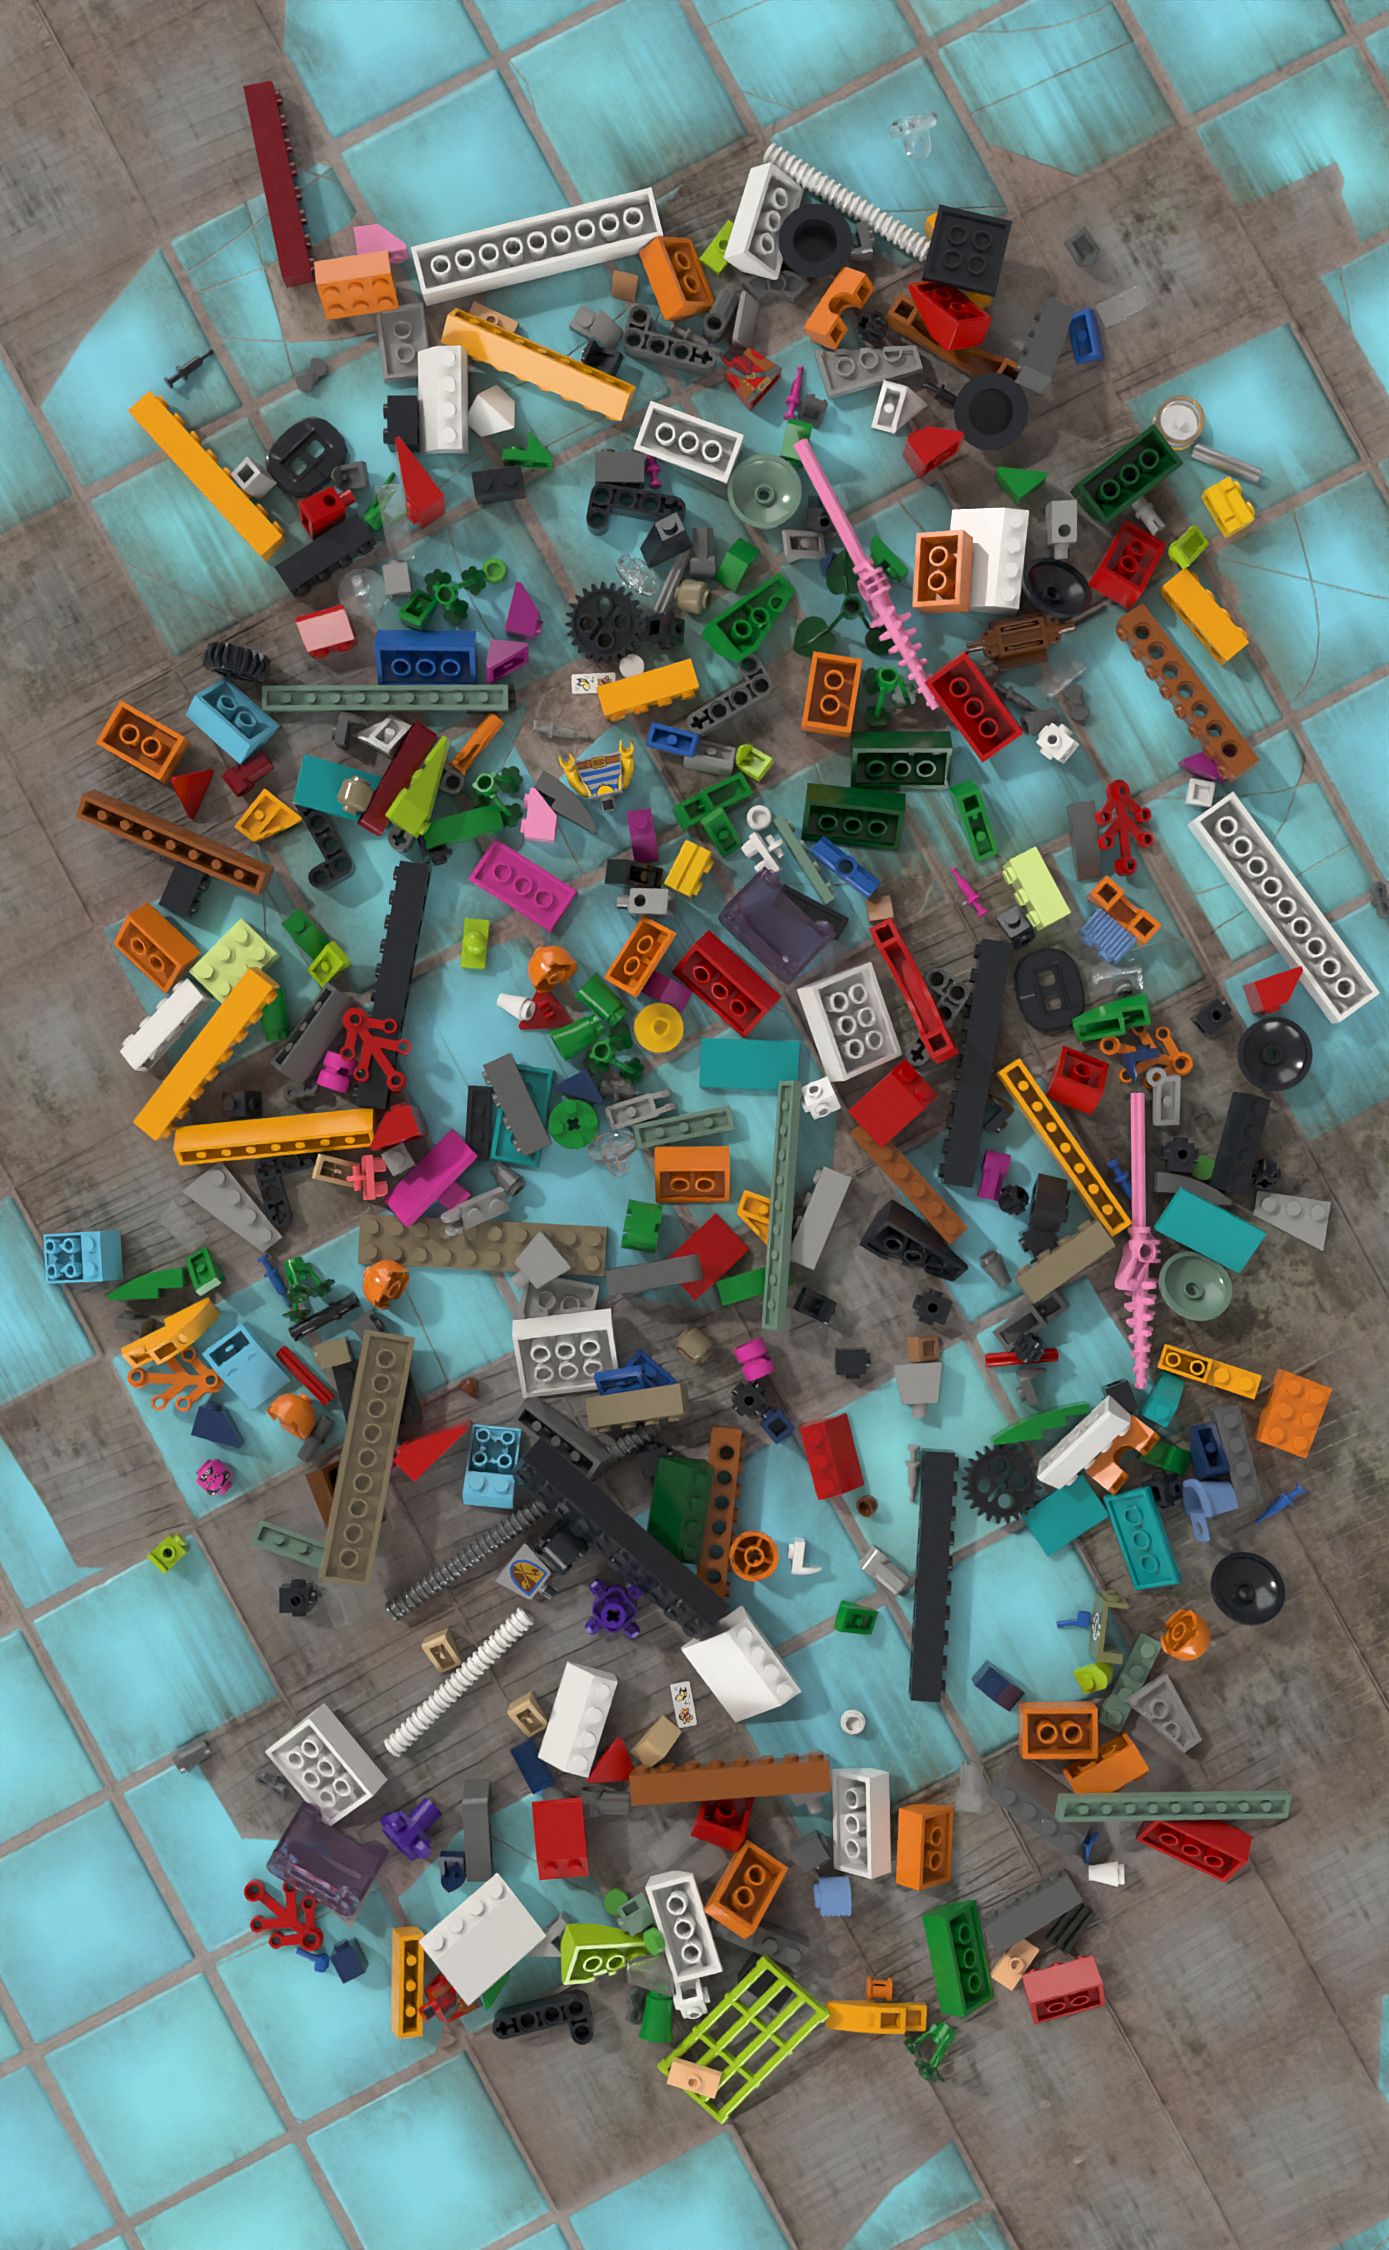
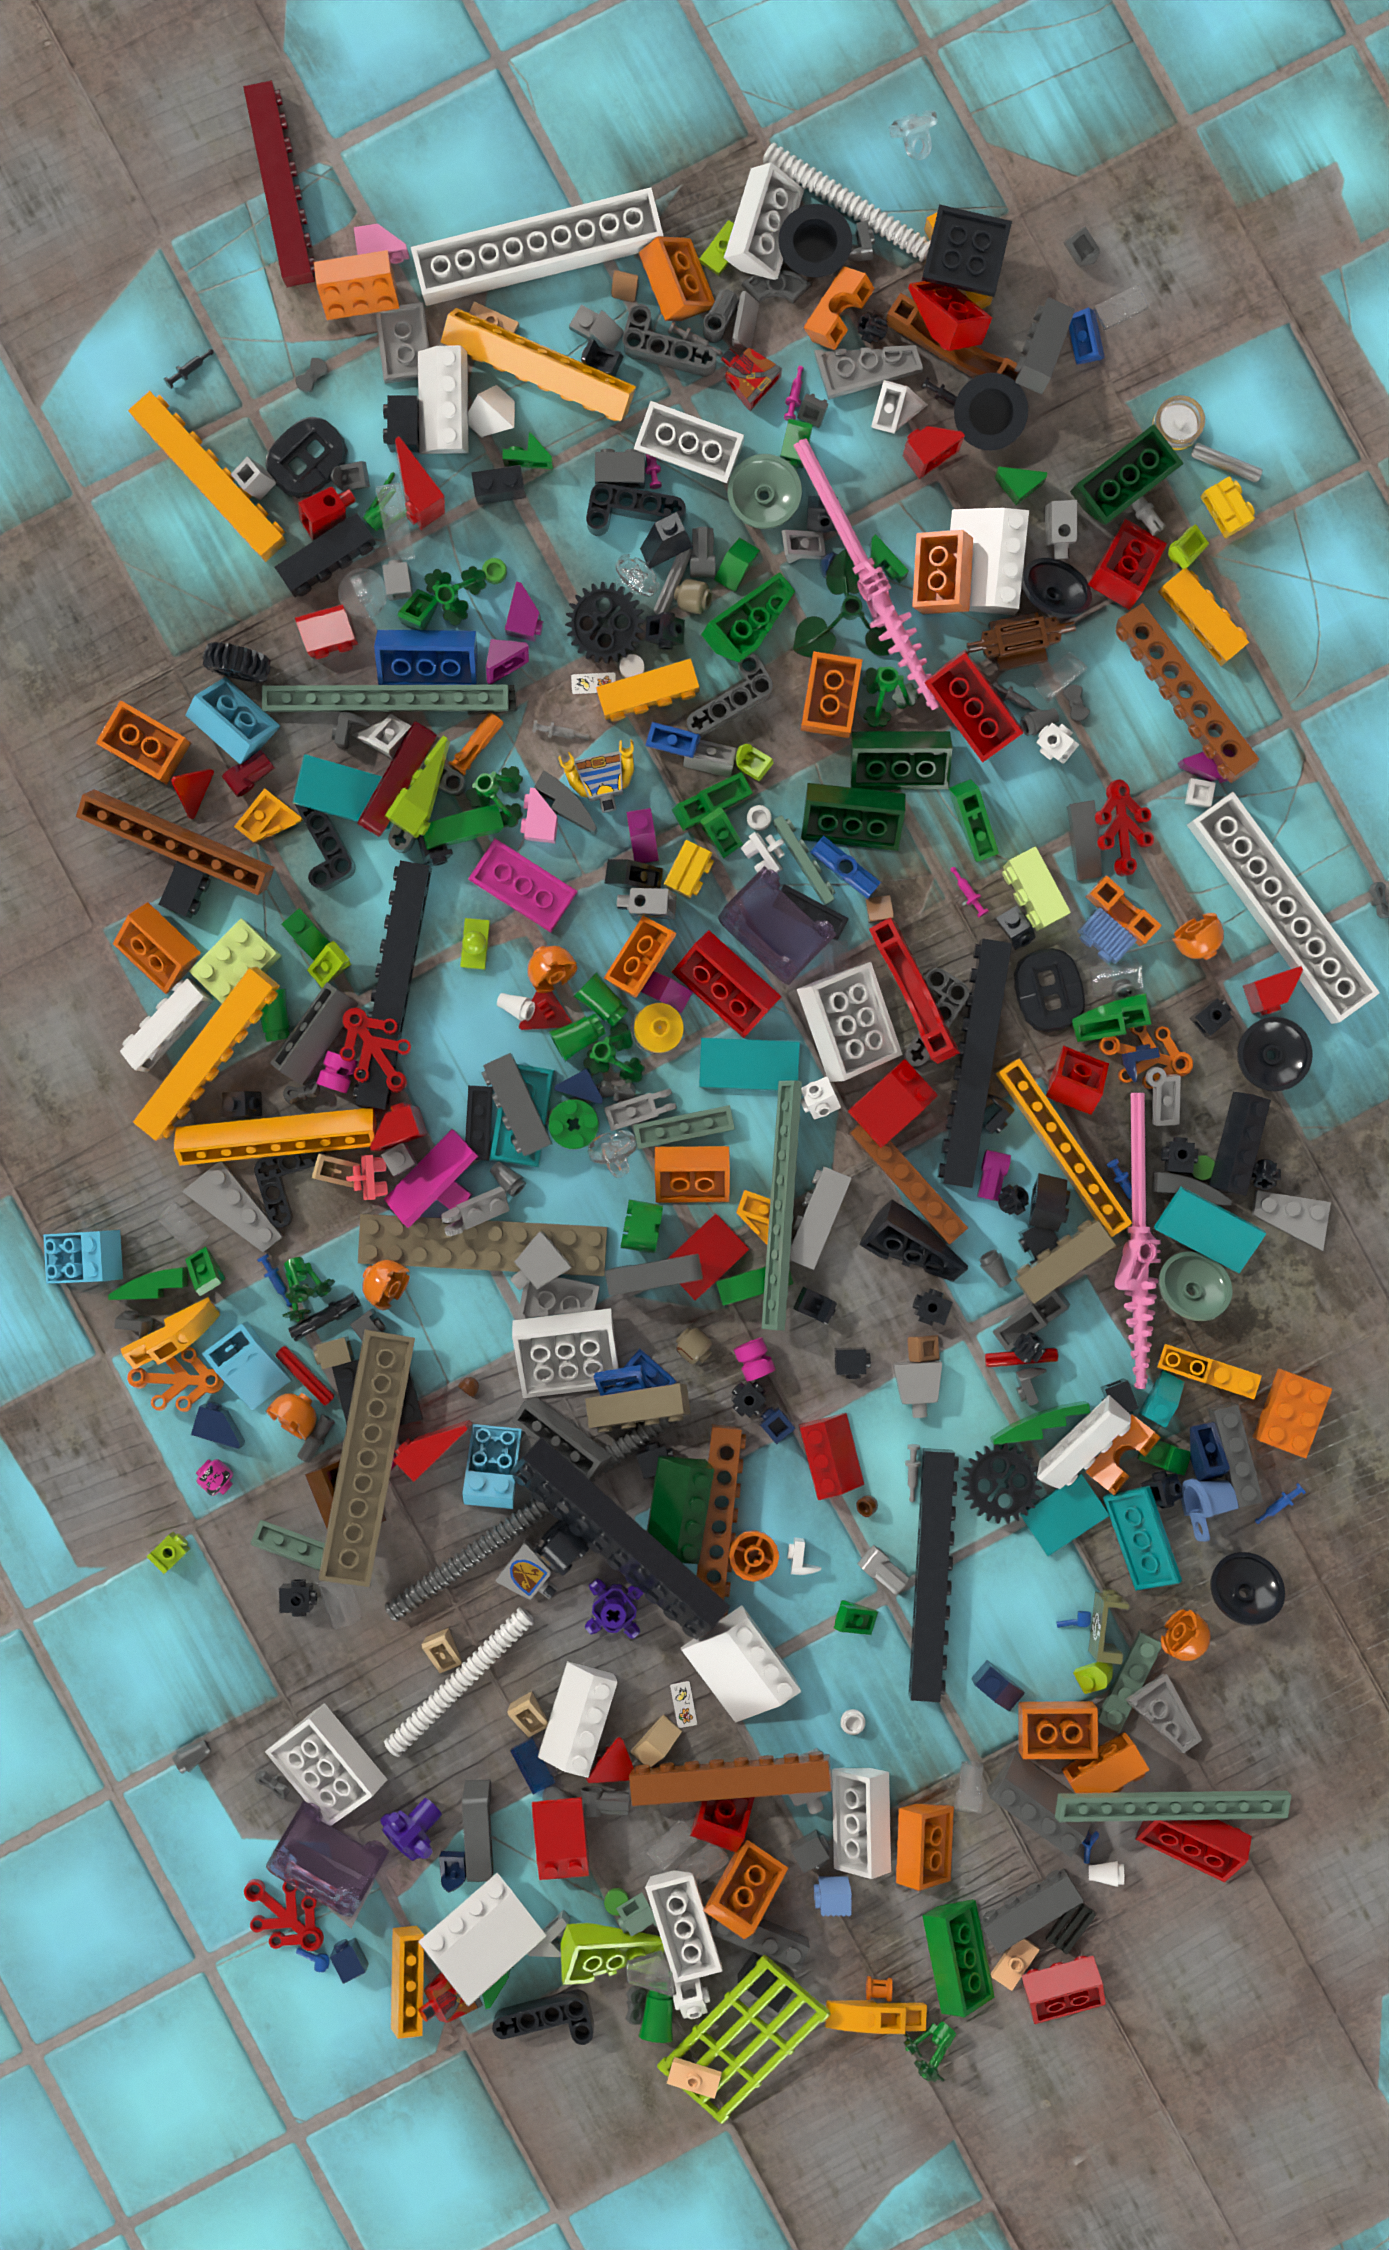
dark tan head [337,776,374,815] -> none
bright green tile [643,1927,665,1955] -> none
none -> orange cylinder [1172,913,1224,960]

